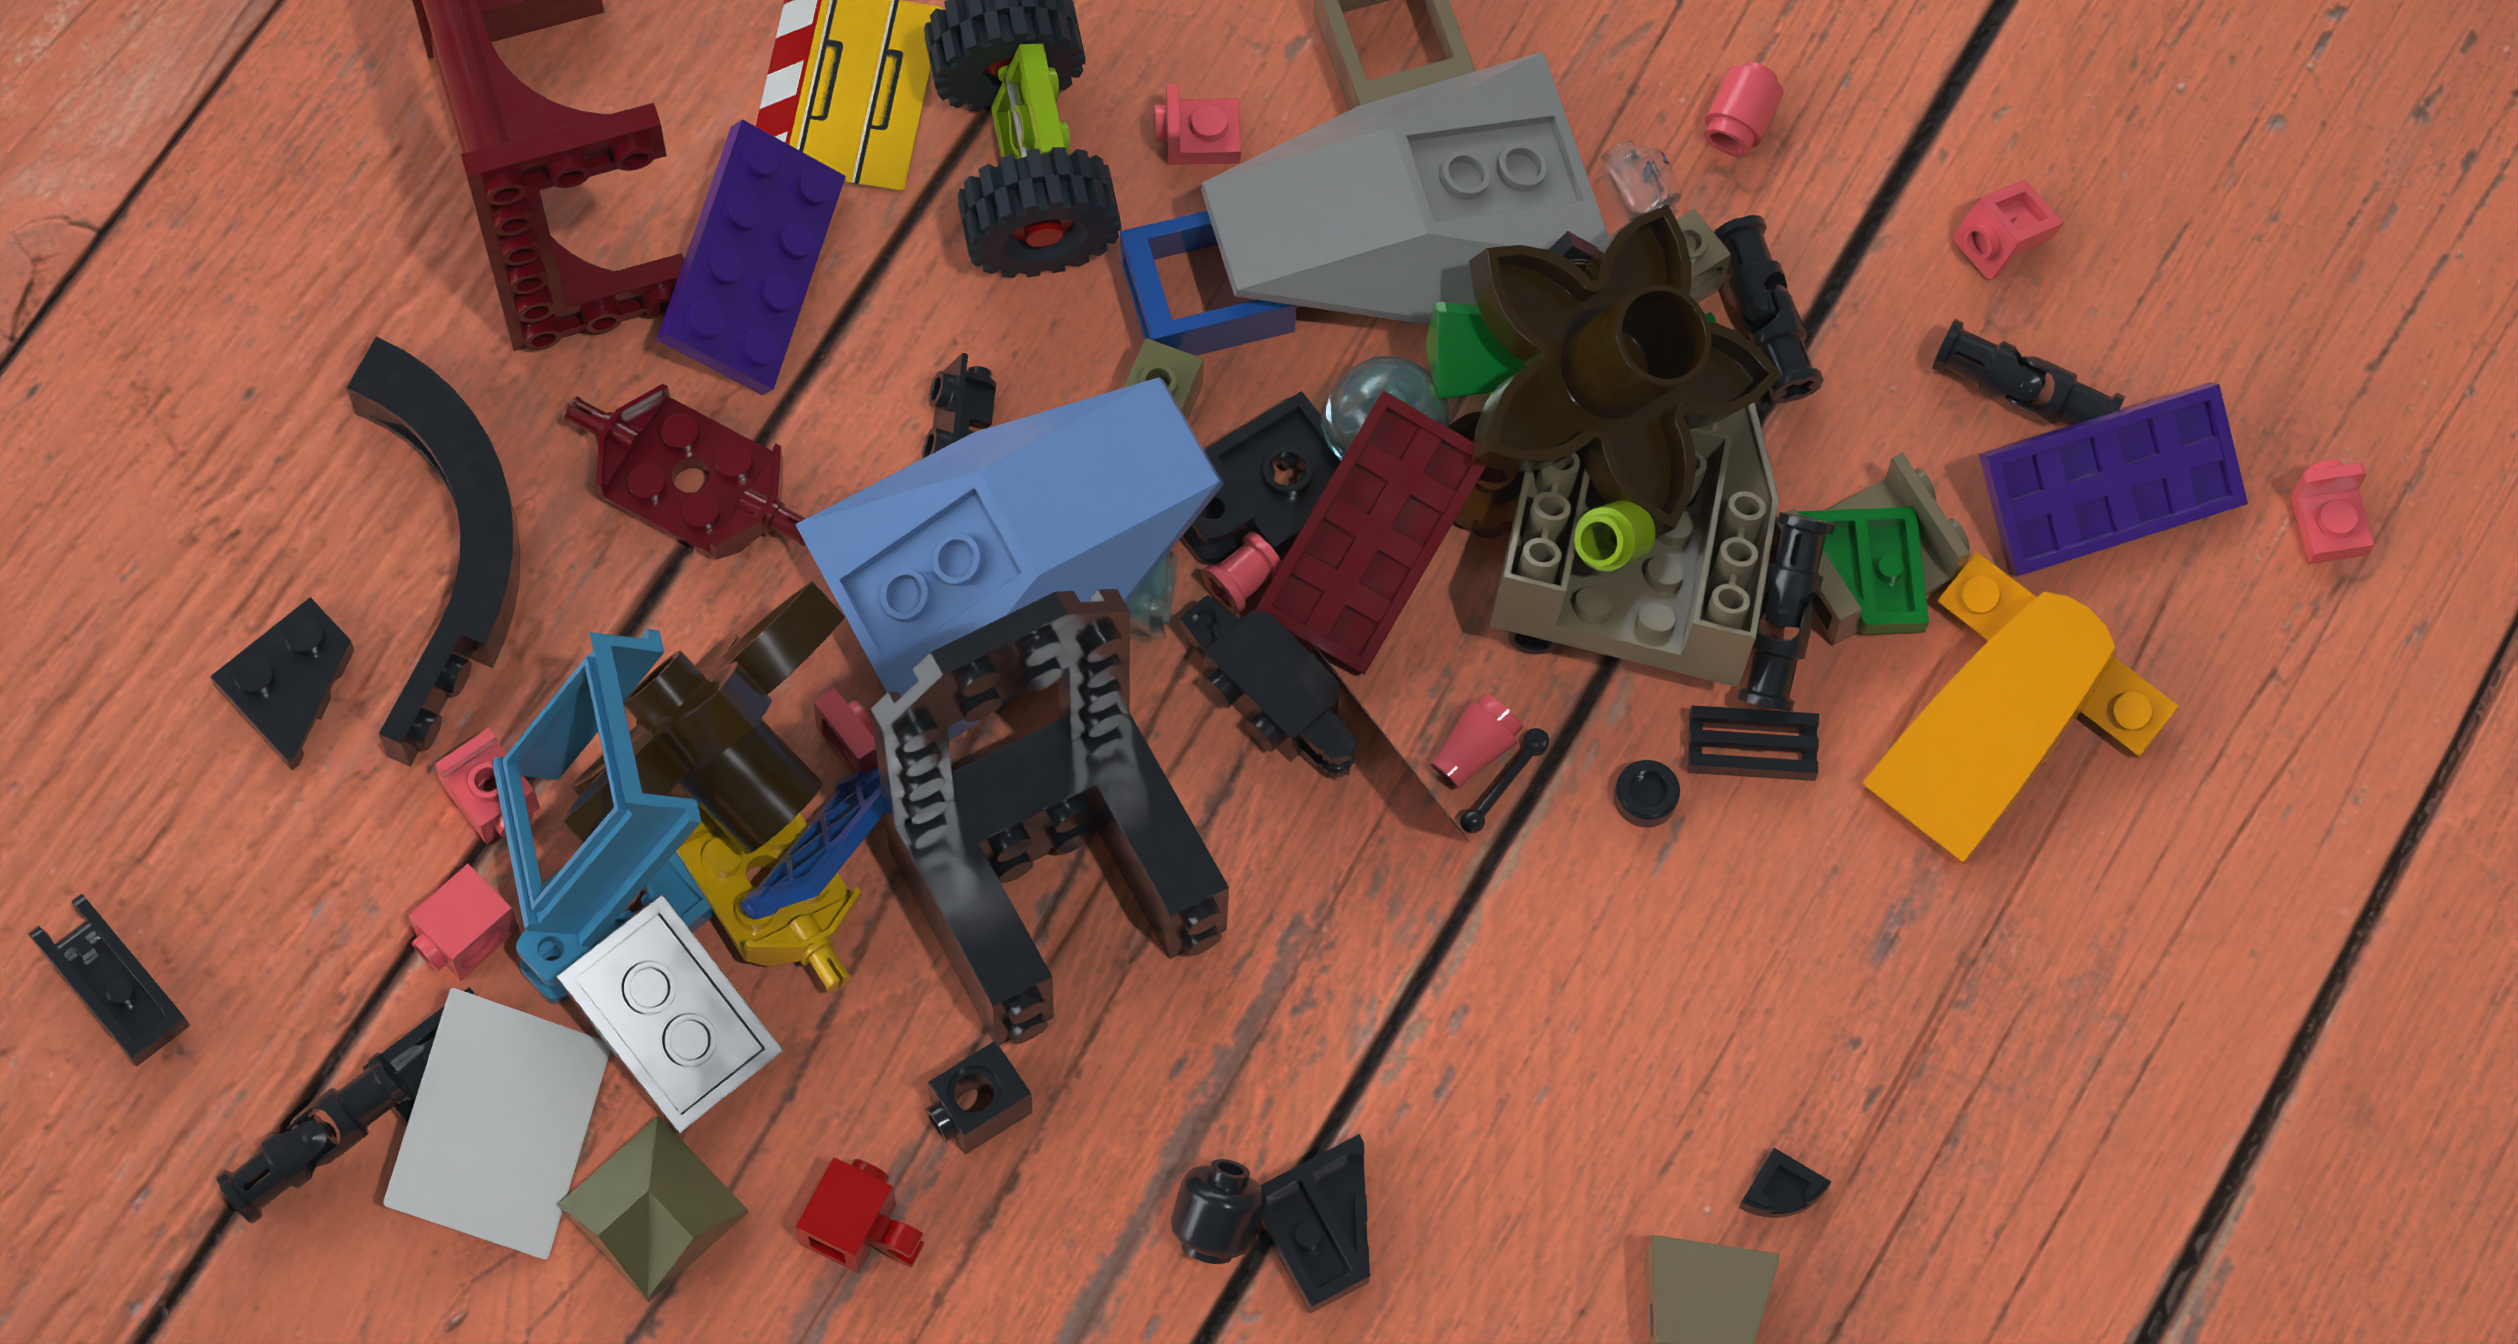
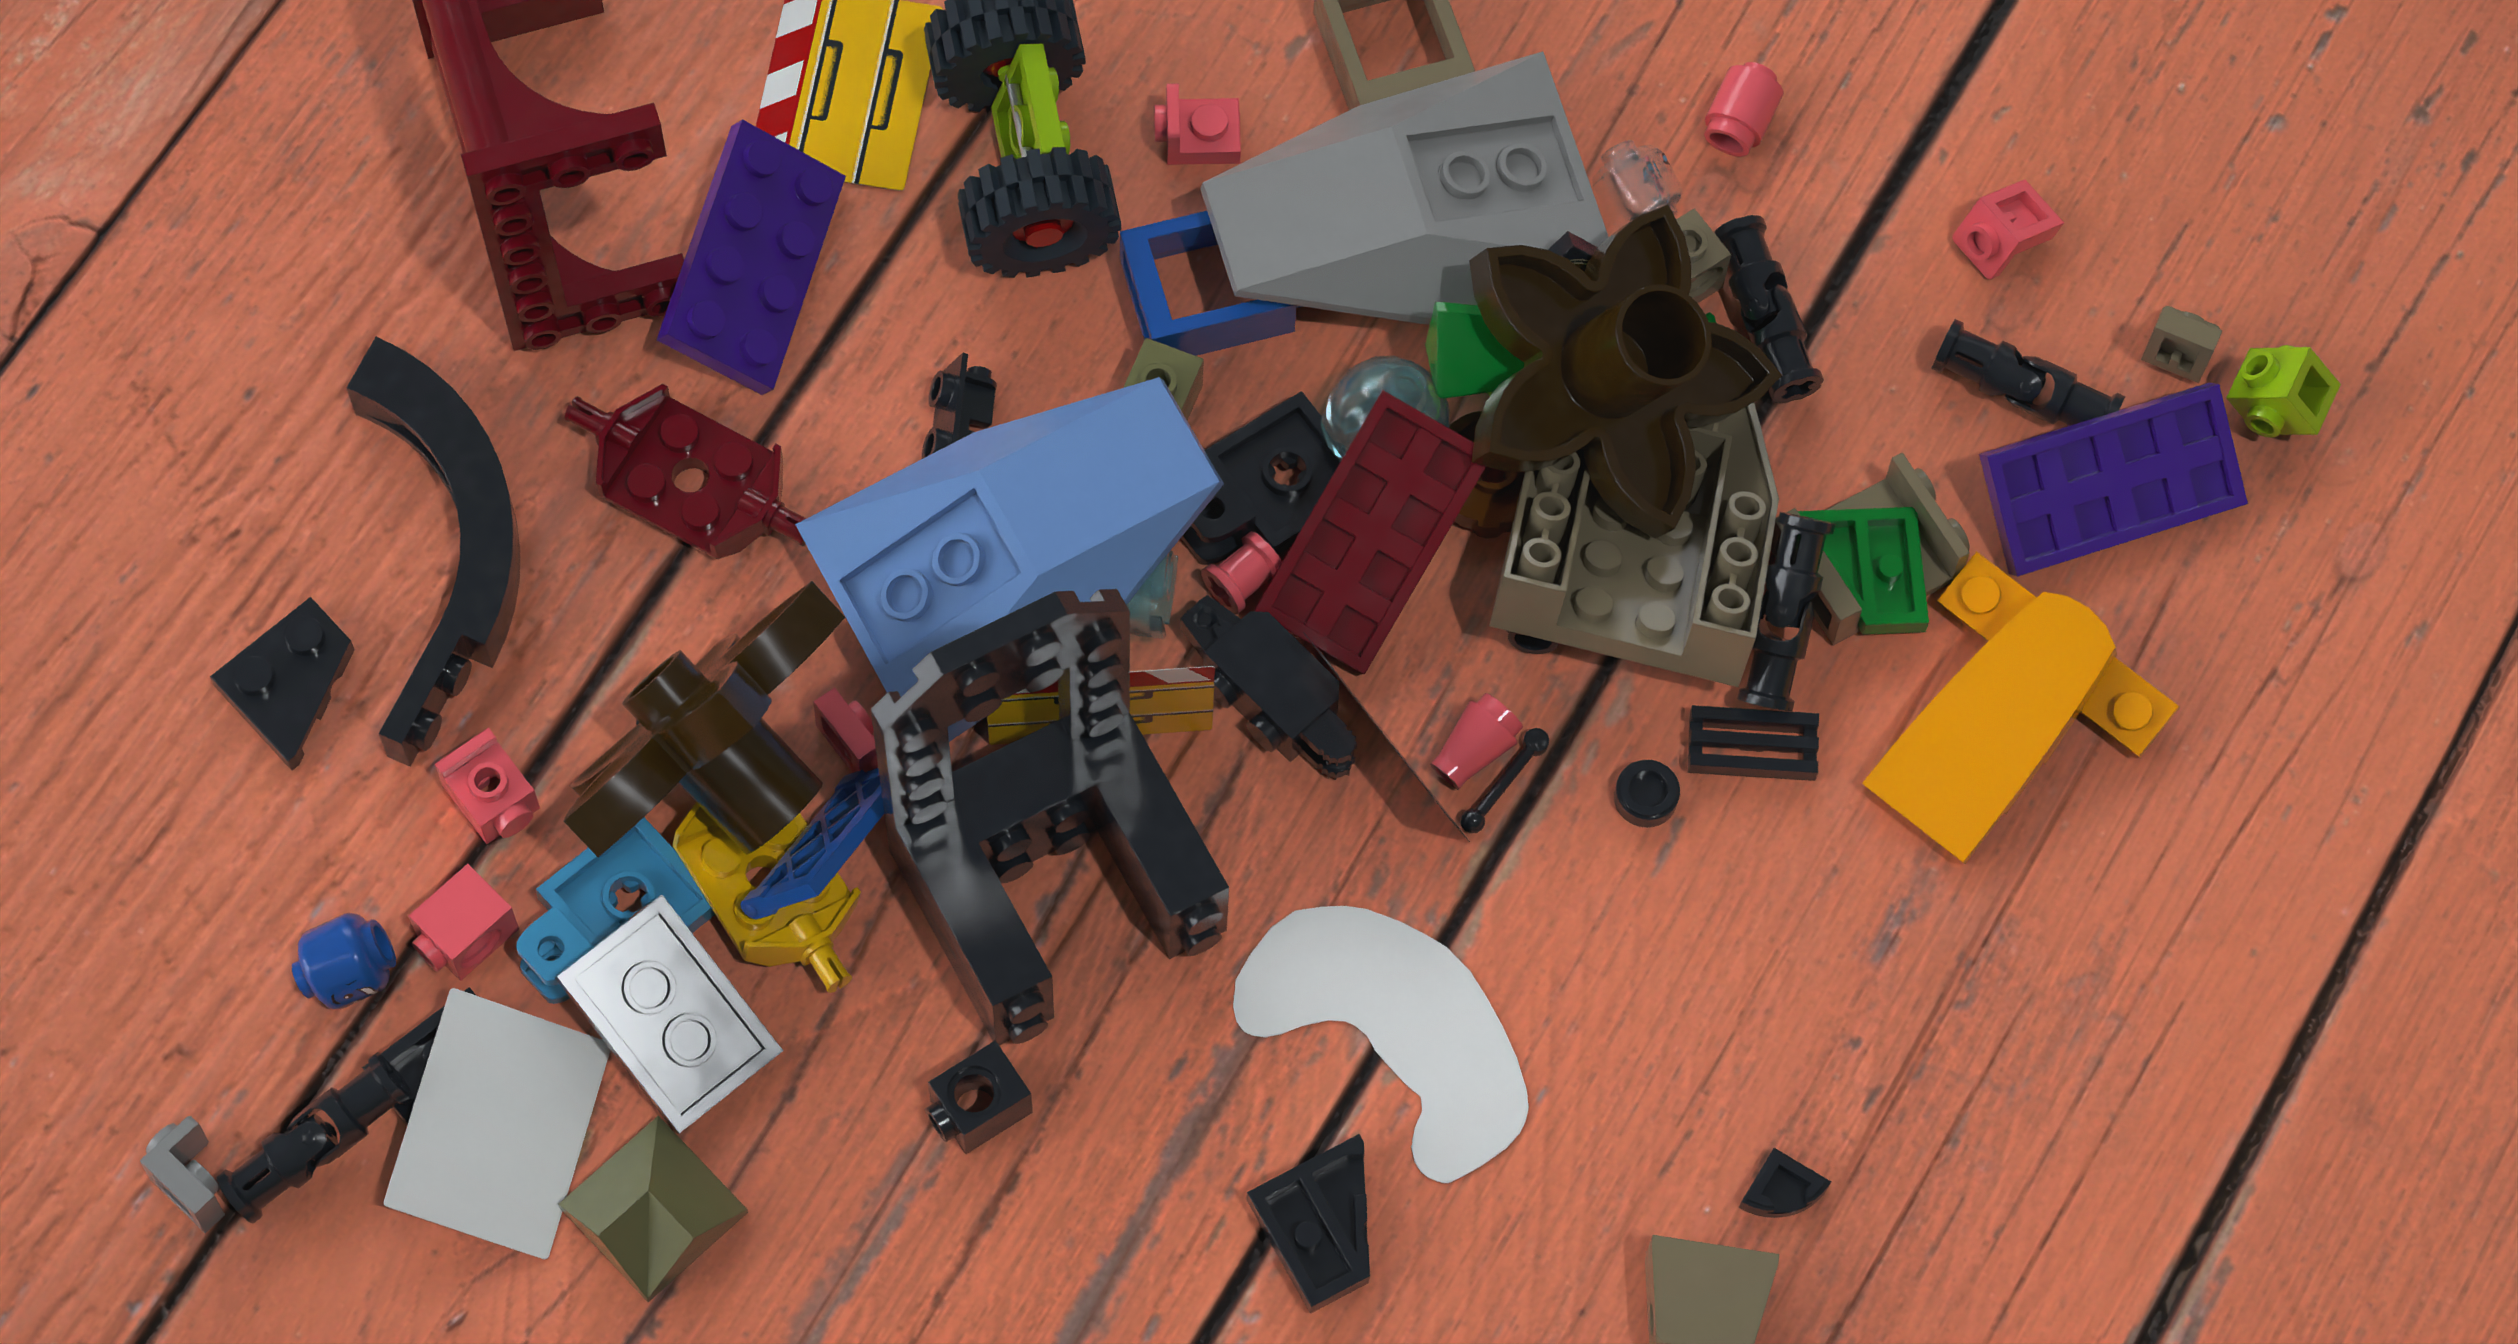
black hinge [28,893,190,1067] -> none
dark azure piece [492,629,701,947] -> none
red brick [796,1157,924,1274] -> none
black head [1171,1159,1266,1264] -> none
lime brick [1574,500,1655,571] -> none
coral bracket [2290,460,2375,564] -> none
none -> light grey bracket [140,1116,225,1233]
none -> blue head [292,913,396,1009]
none -> yellow sticker [987,666,1215,745]
none -> white sticker [1233,906,1529,1183]
none -> dark tan bracket [2141,306,2222,383]
none -> lime brick [2226,345,2341,438]

